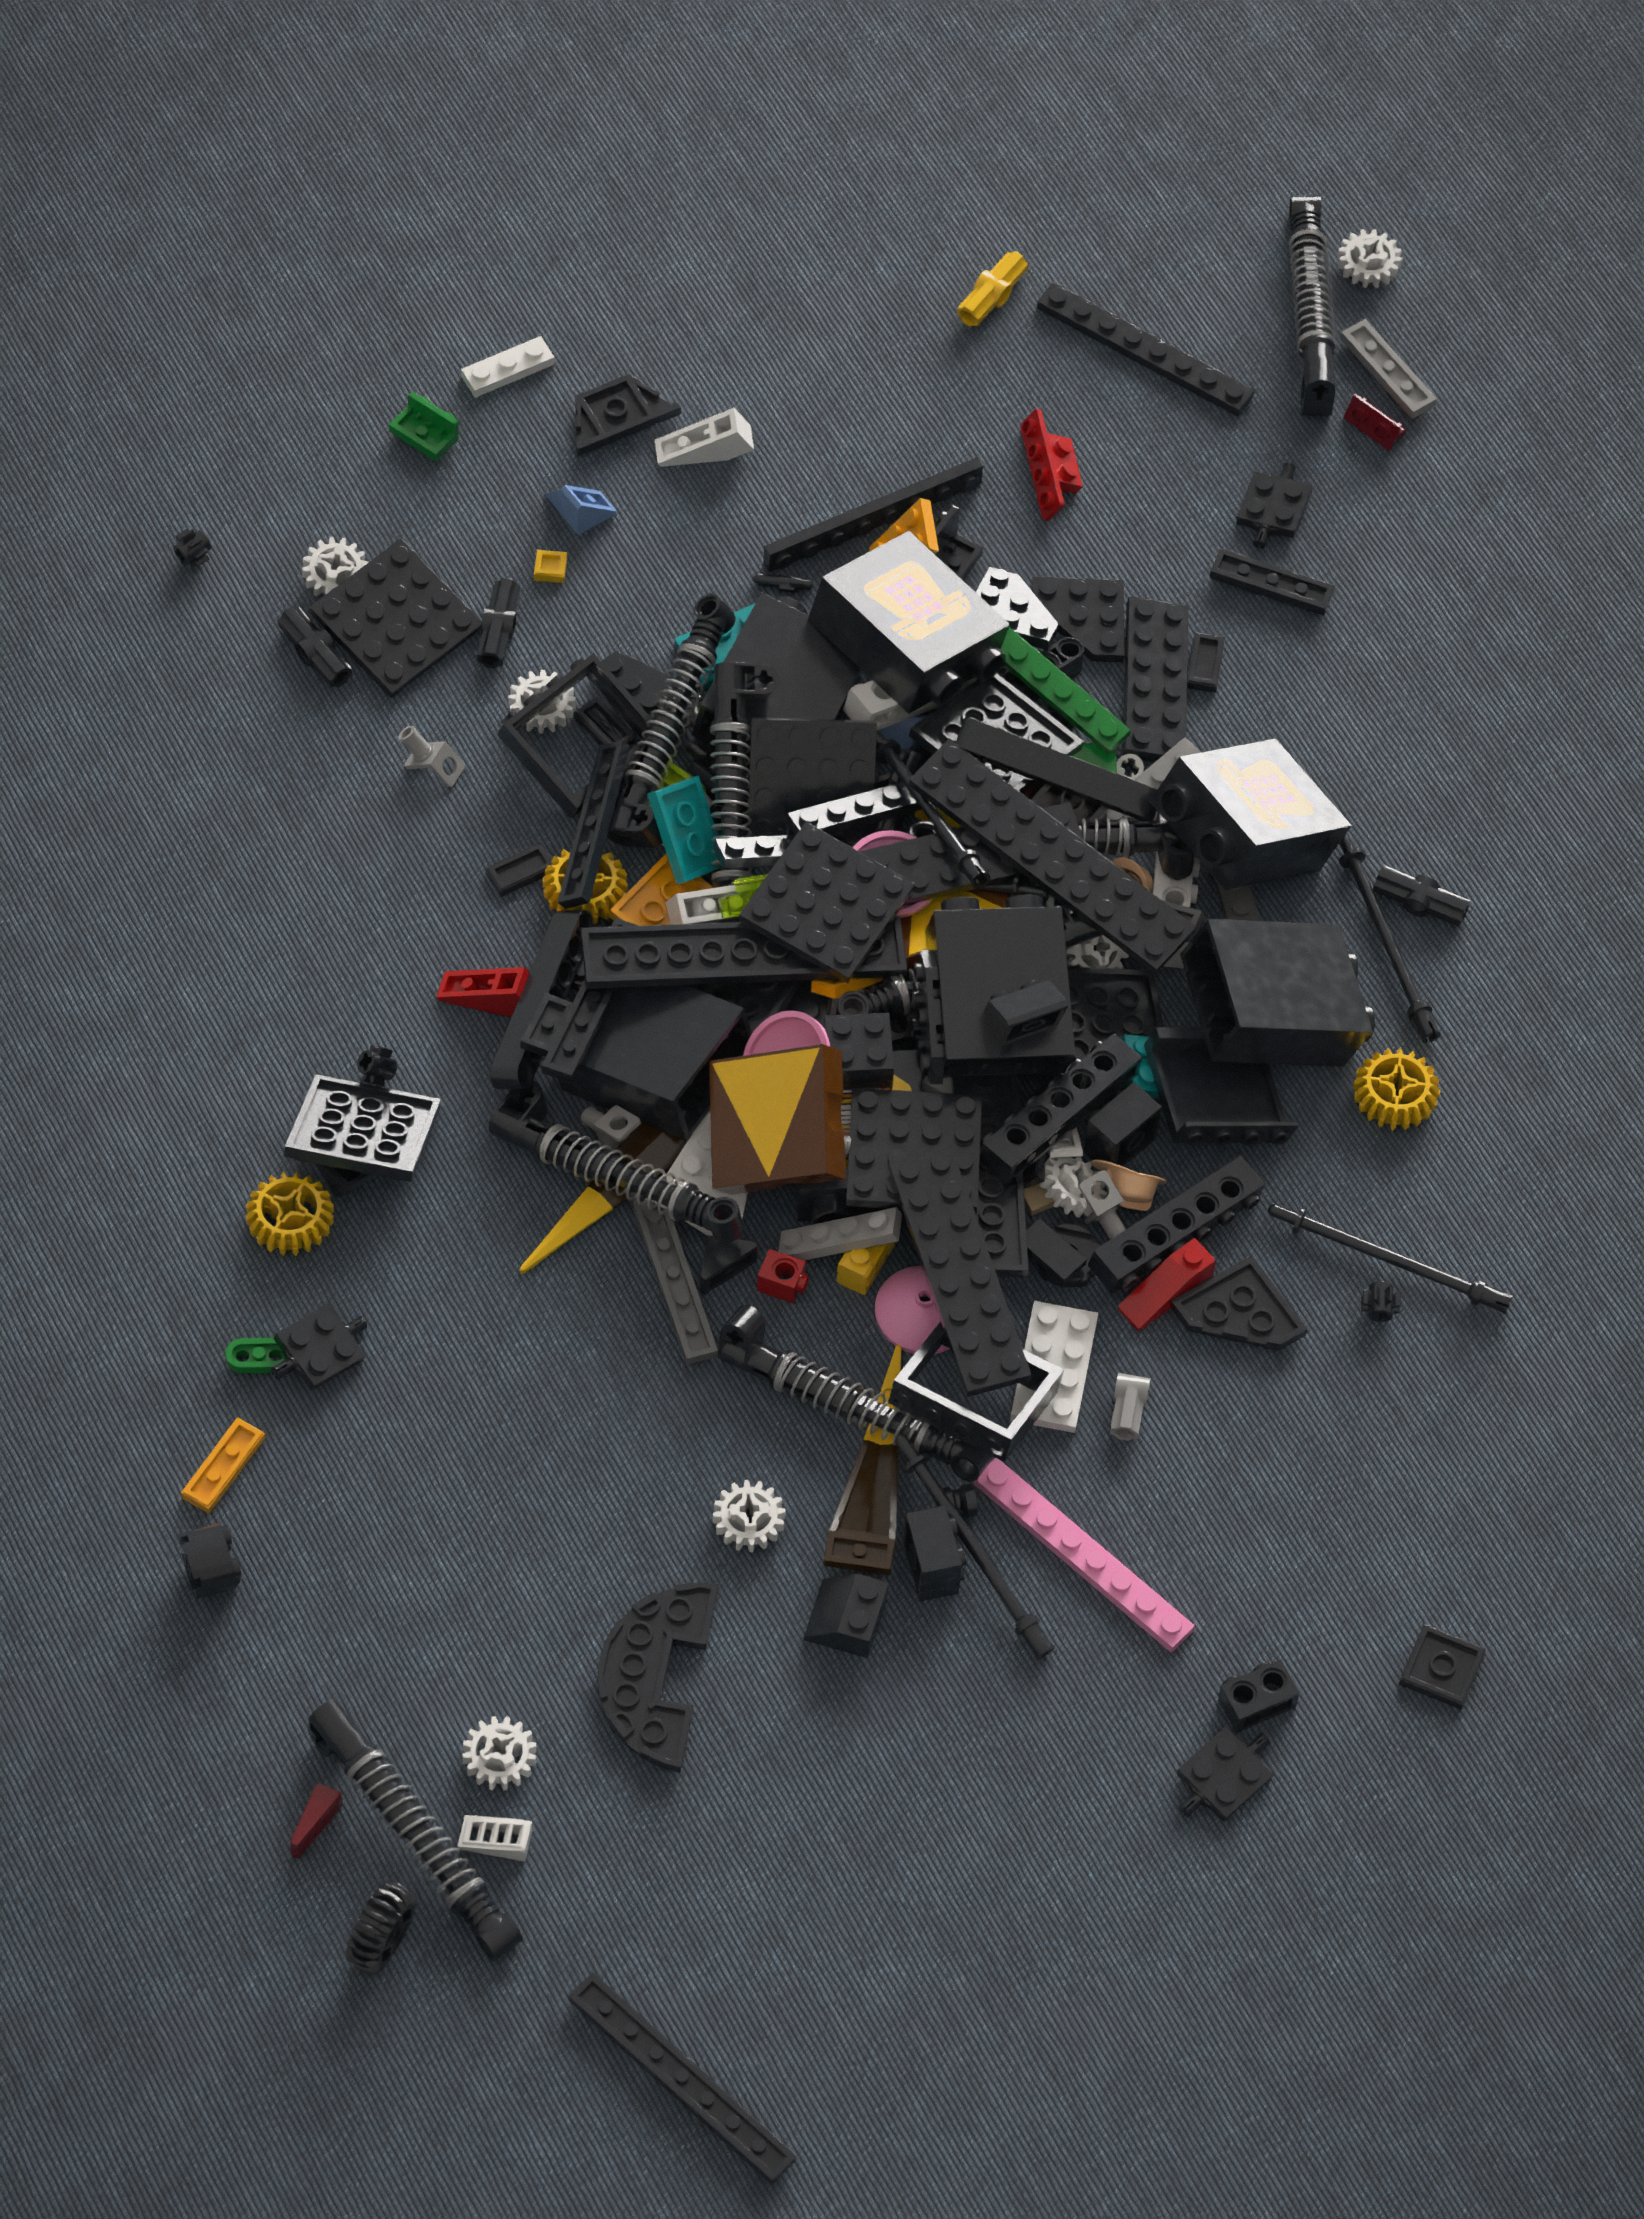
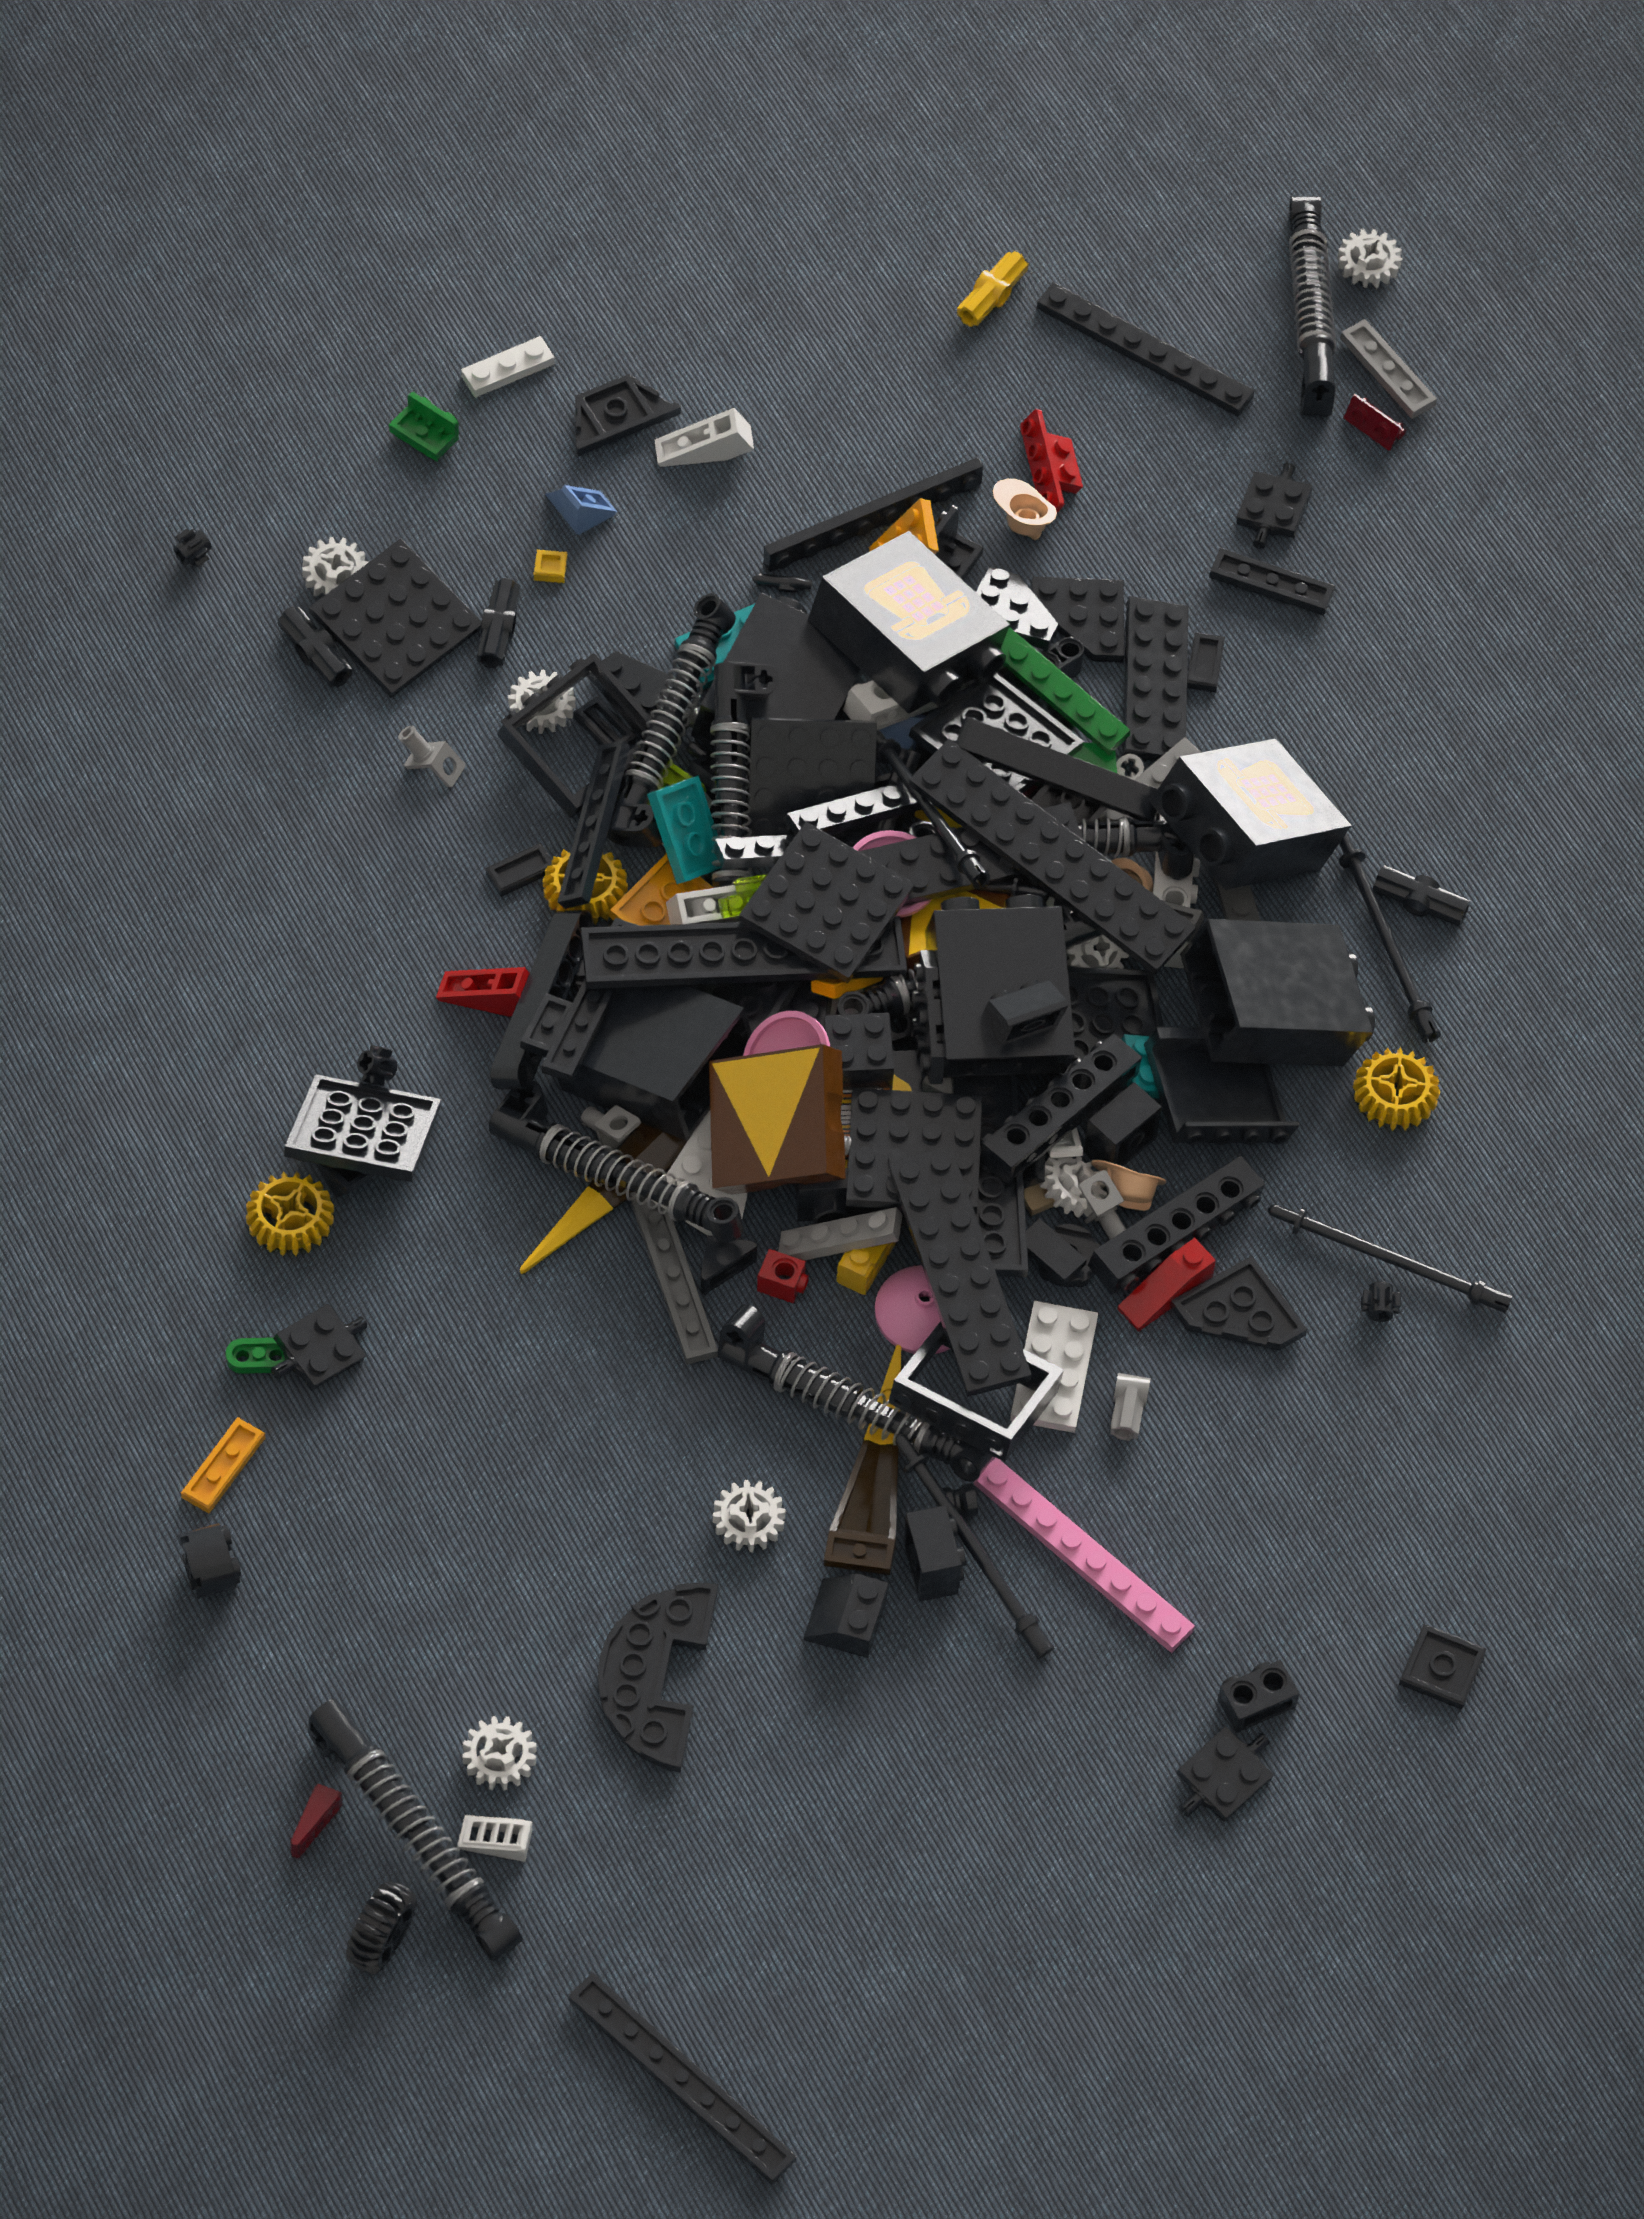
none -> light nougat piece [993,479,1057,540]

